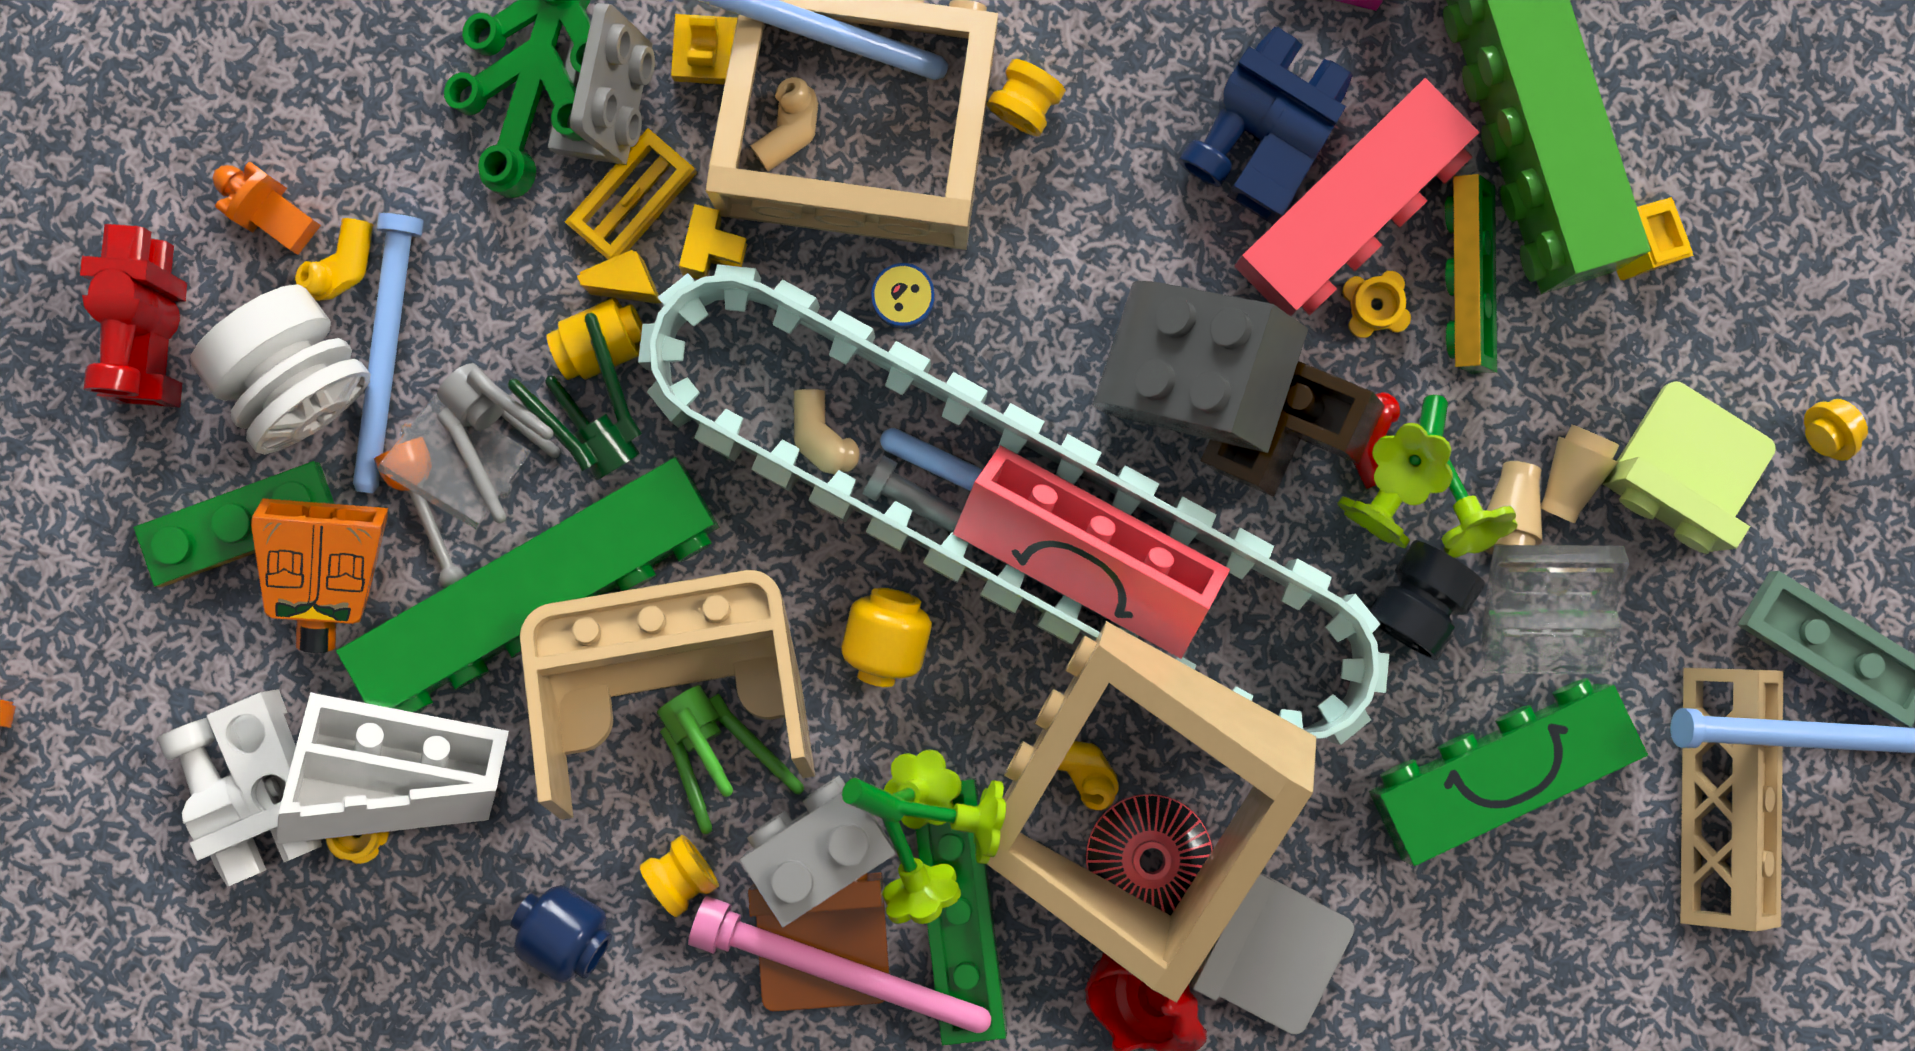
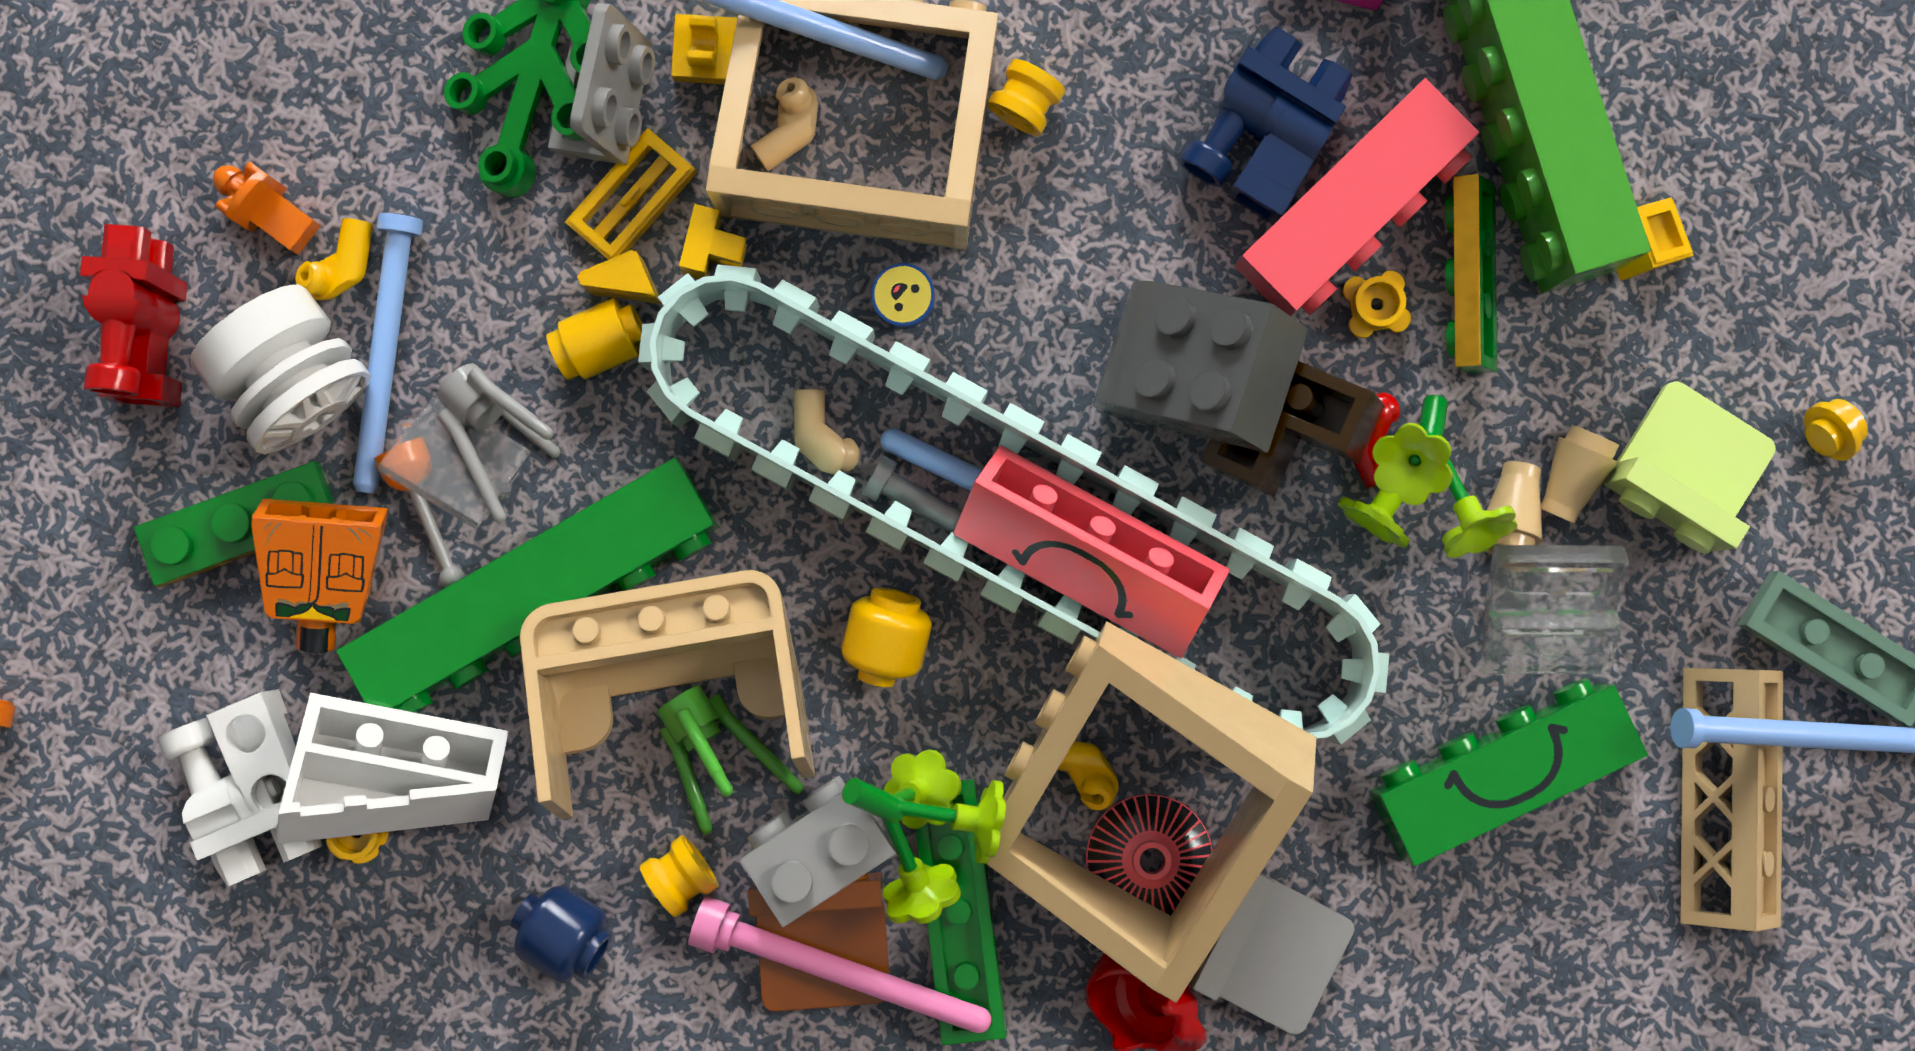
dark green plant [507,313,642,481] -> none
black wheel [1369,540,1486,660] -> none

